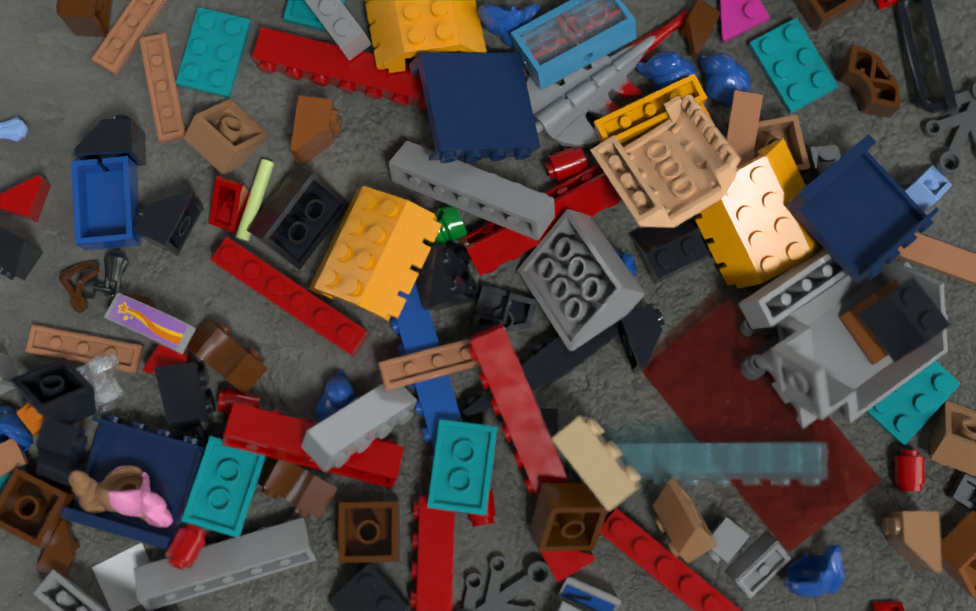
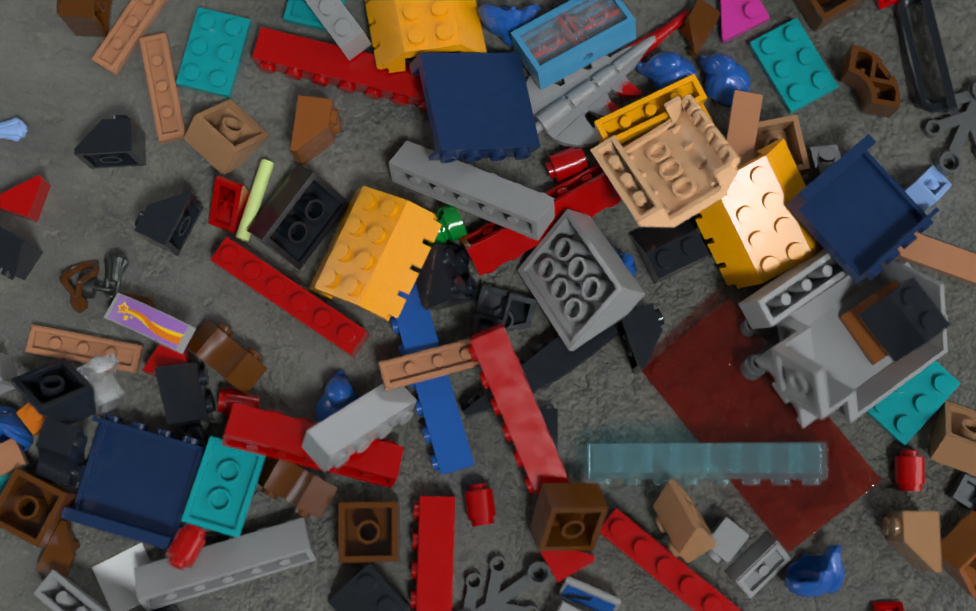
hair [69,466,173,528] -> none
blue piece [71,156,141,251] -> none
teal plate [427,419,498,515] -> none
tan piece [552,416,642,511] -> none

